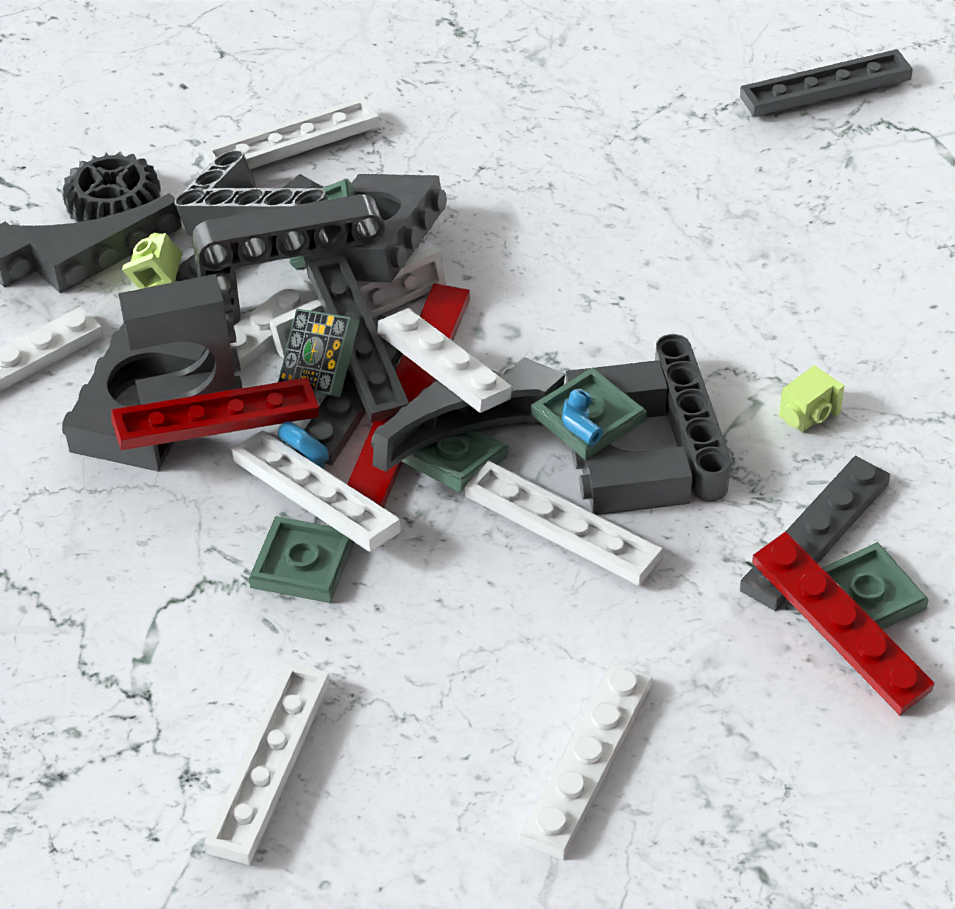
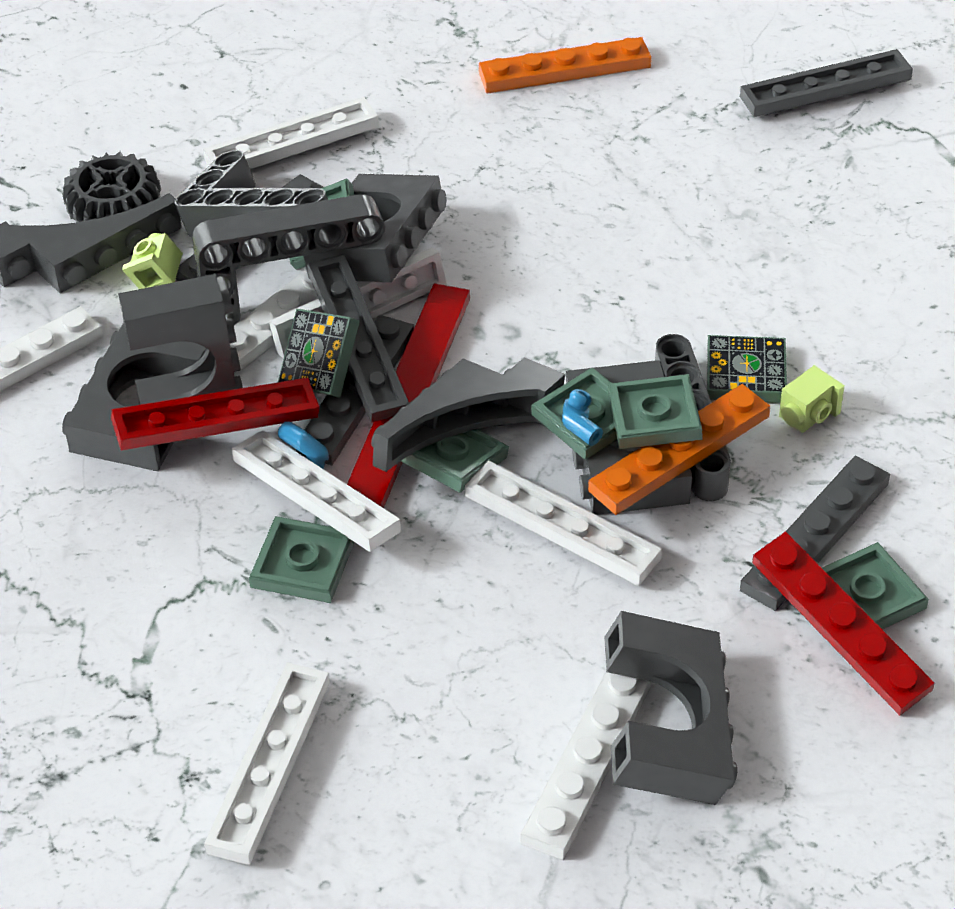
white plate [377,308,512,413] -> none
none -> orange plate [479,37,651,94]
none -> orange plate [588,384,770,515]
none -> dark grey arch [604,611,737,805]
none -> sand green tile [608,374,702,449]
none -> tile [707,335,787,403]

